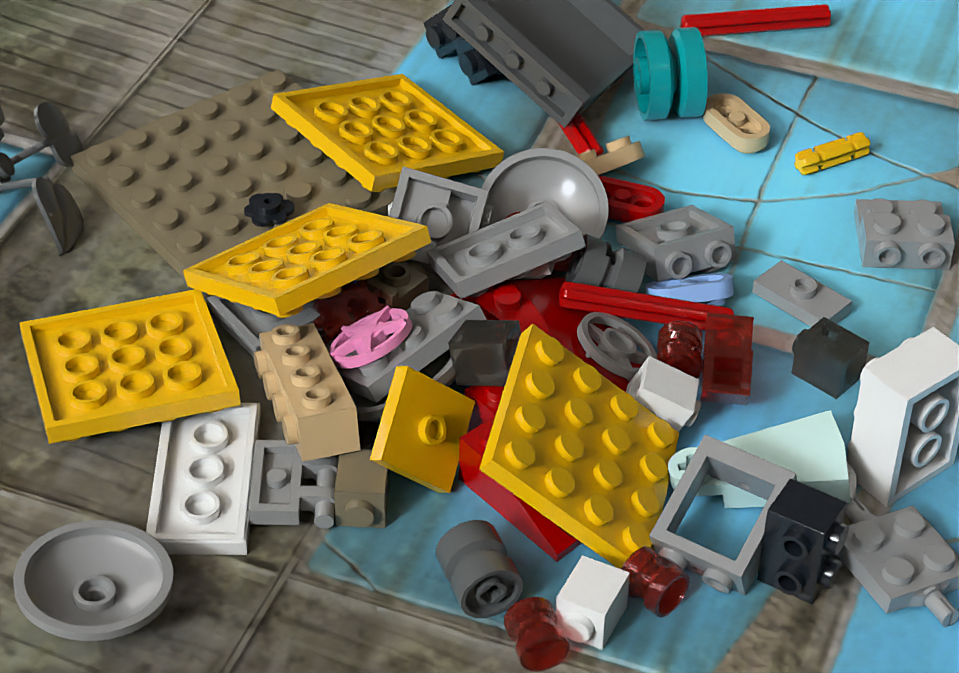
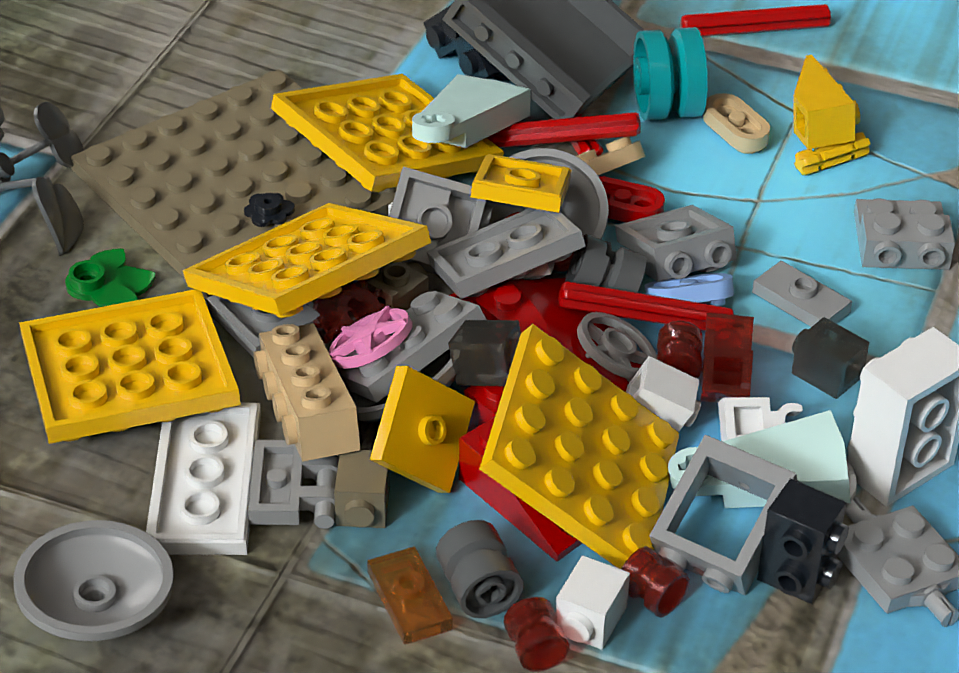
none -> green plate [65,248,156,307]
none -> clear orange plate [367,546,453,645]
none -> light aqua piece [412,74,530,148]
none -> yellow plate [470,154,572,213]
none -> red axle [487,112,641,147]
none -> white plate [718,397,803,441]
none -> yellow slope [793,54,860,149]

